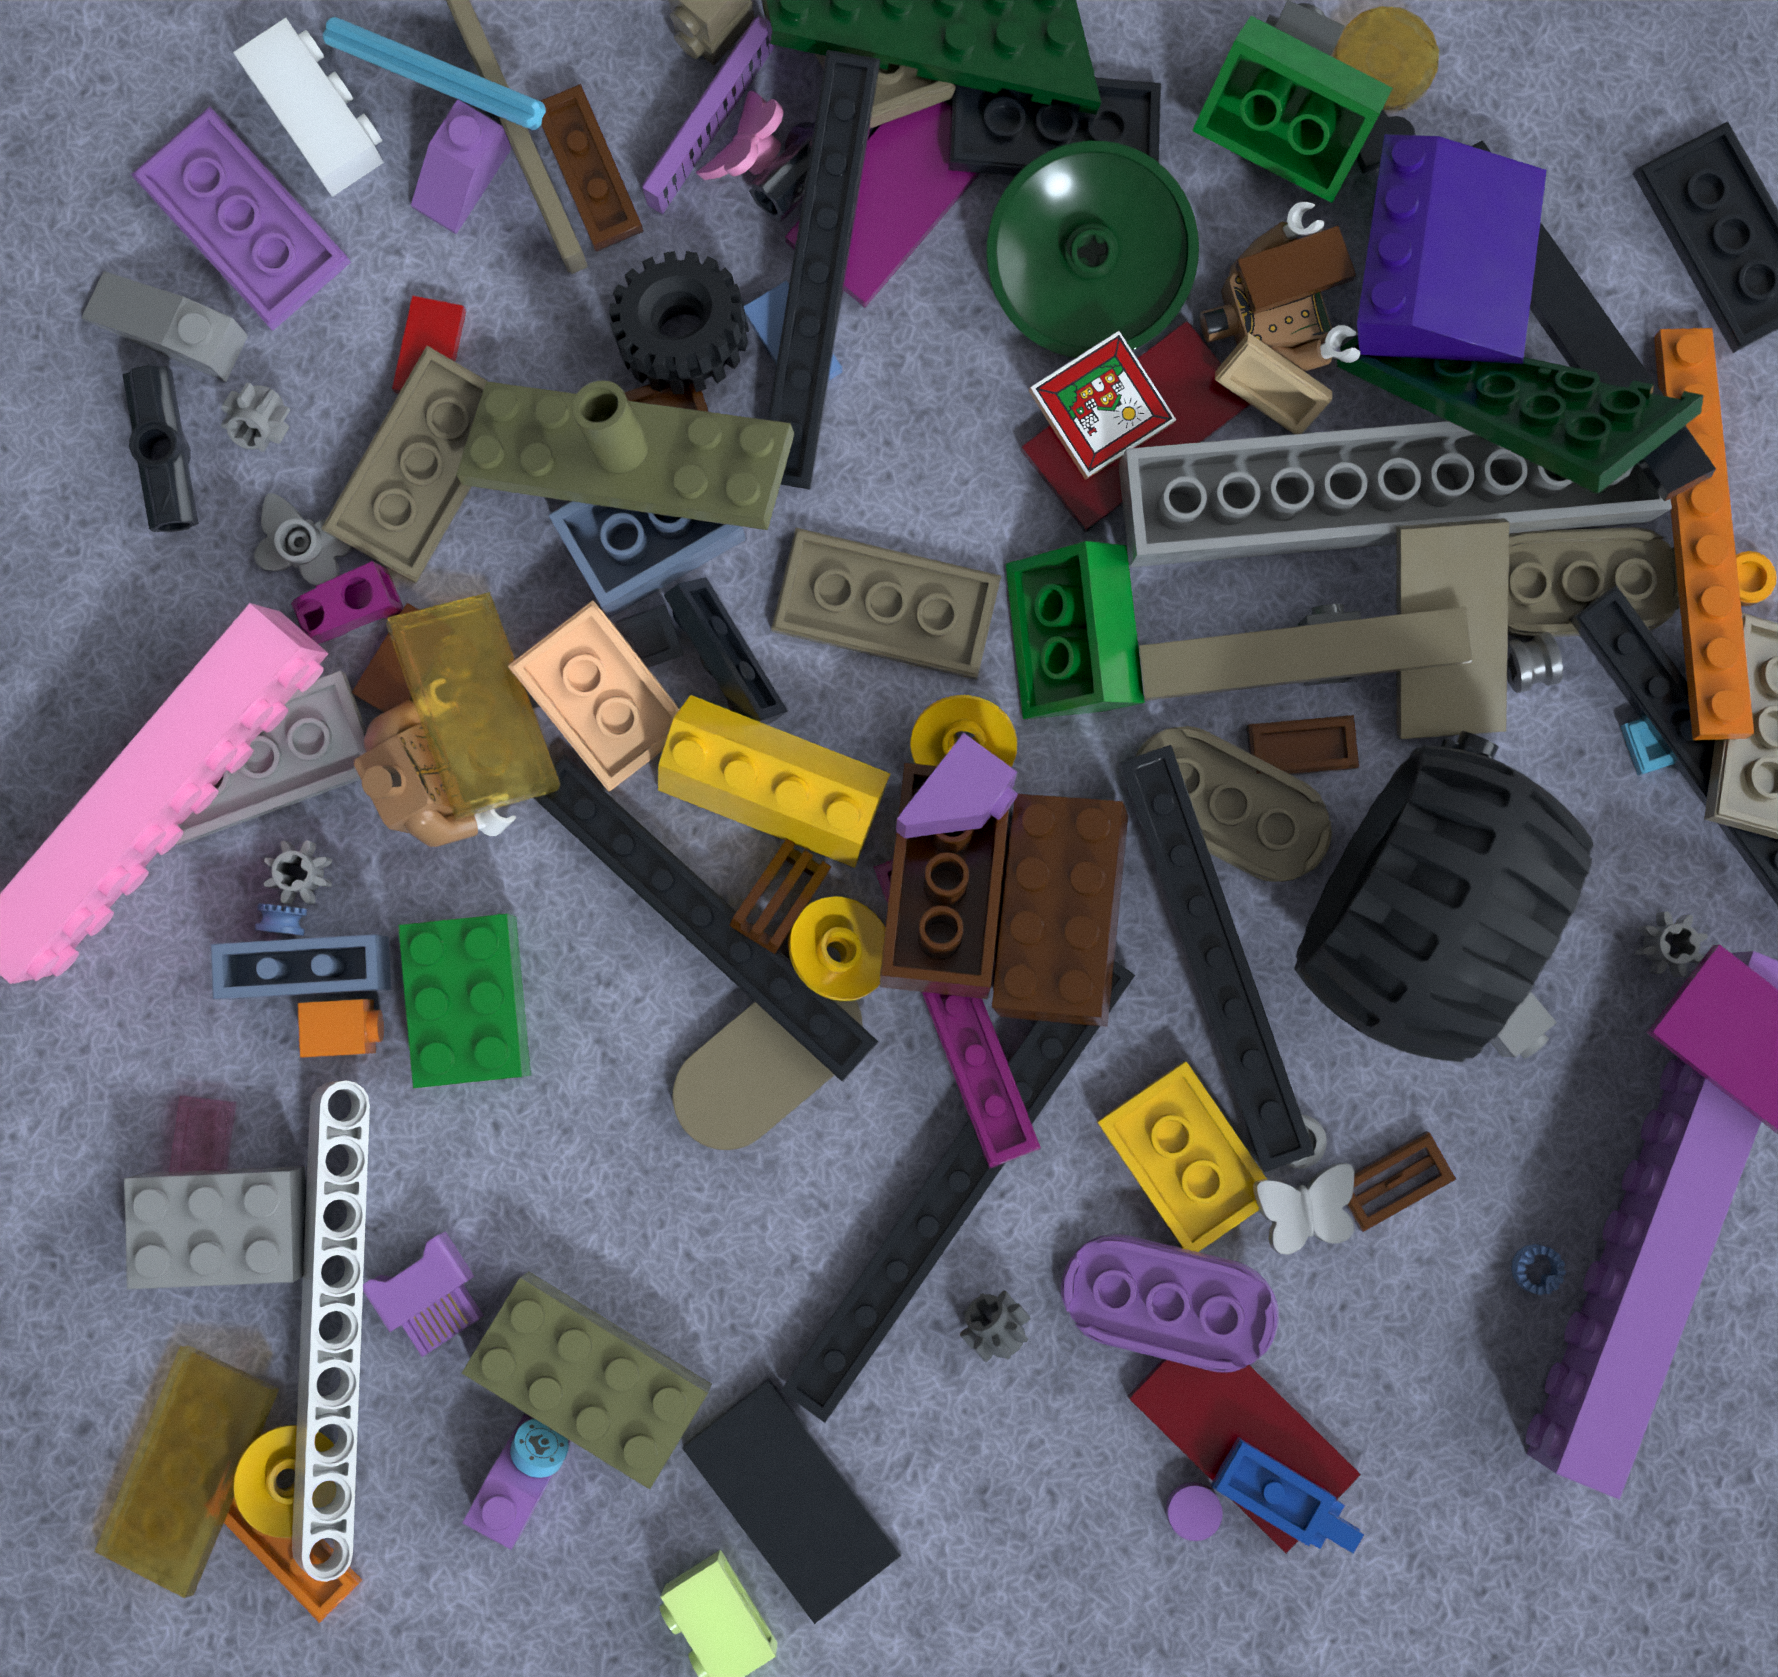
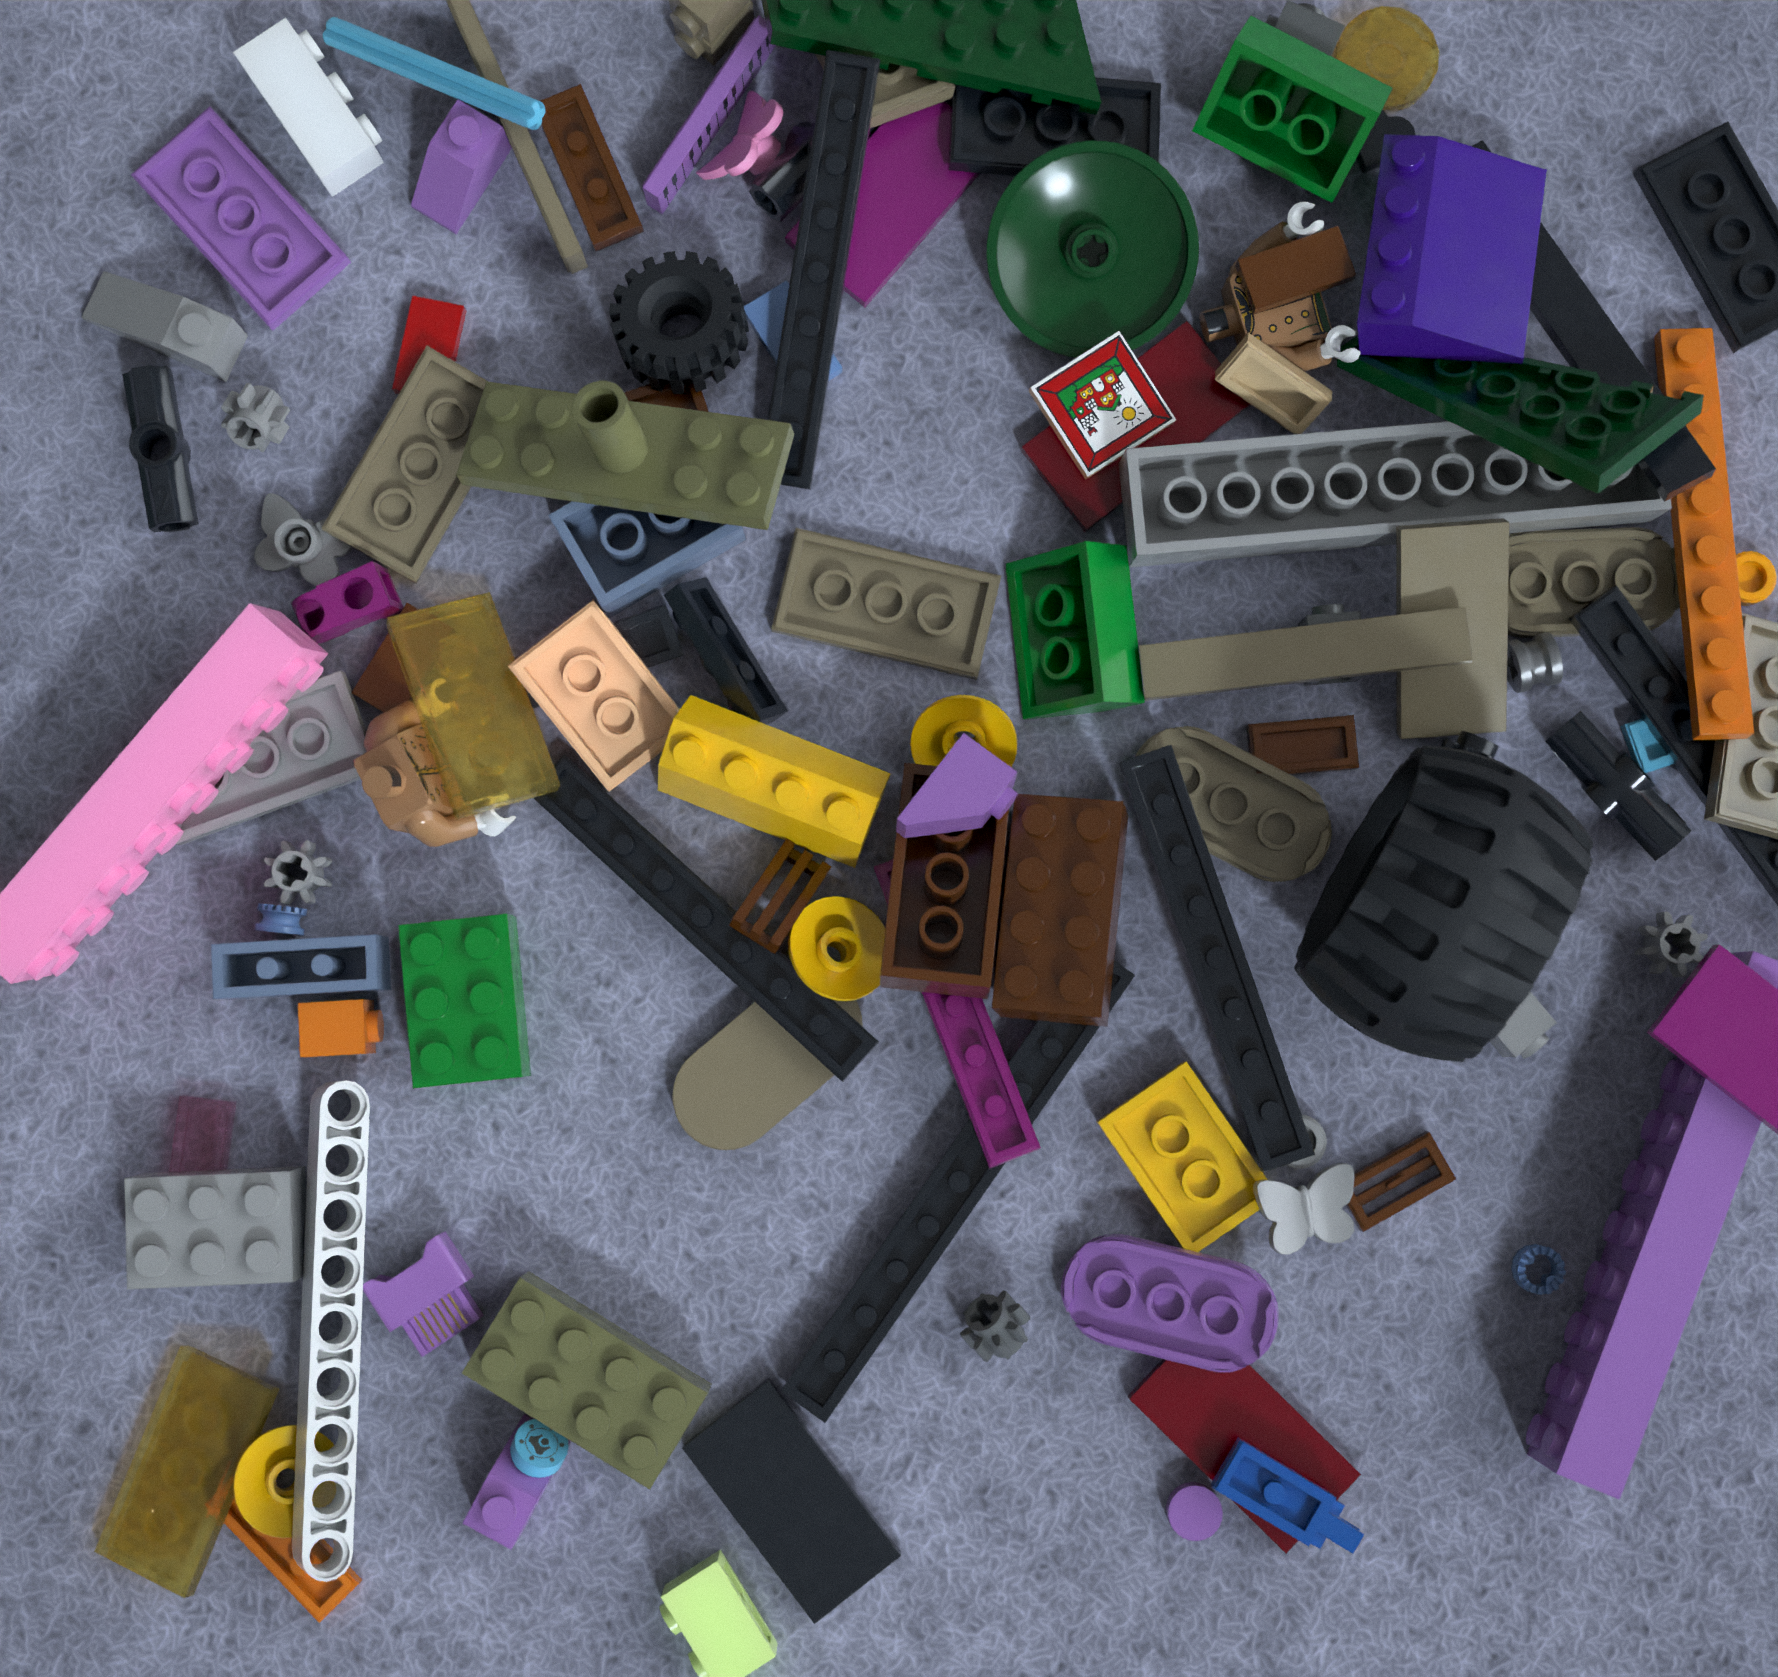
none -> black piece [1545,711,1691,861]

